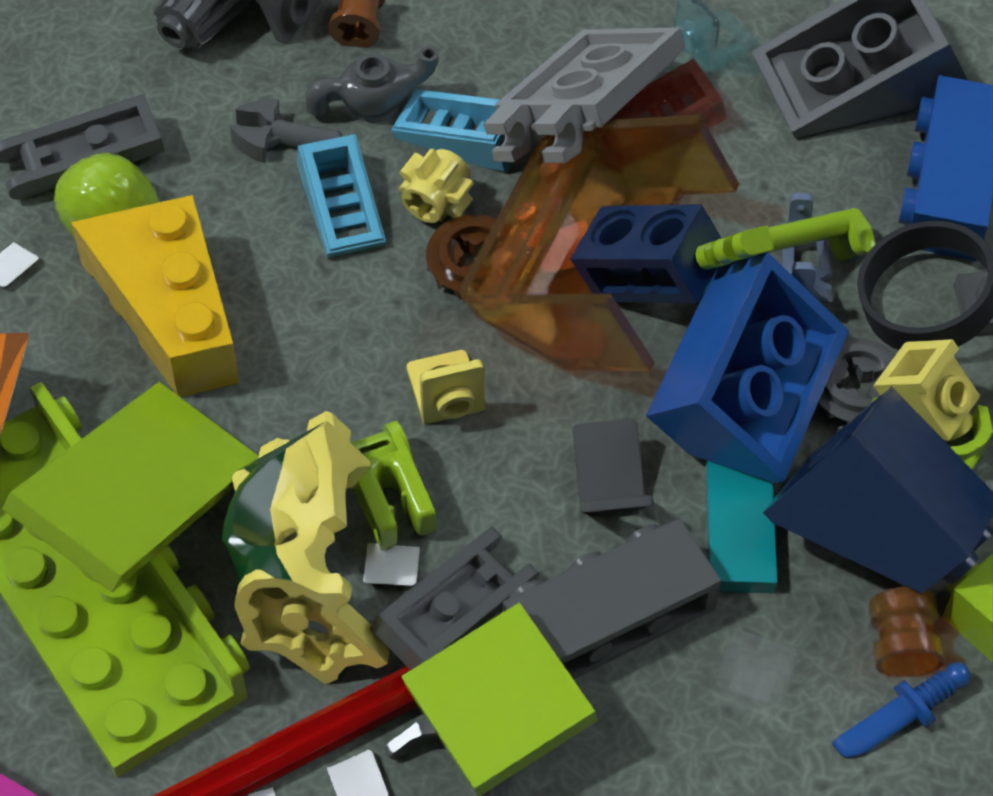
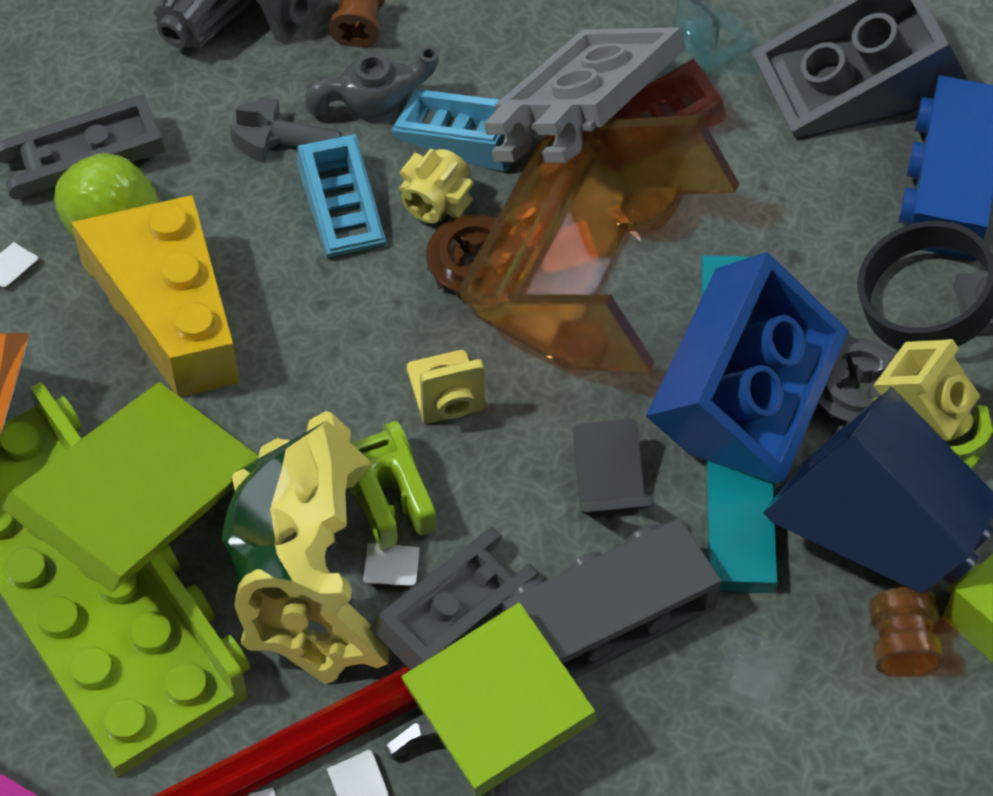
dark blue brick [570,204,721,303] -> none
lime hinge [695,208,876,270] -> none
sand blue helmet [782,193,834,302] -> none
blue piece [832,662,971,757] -> none

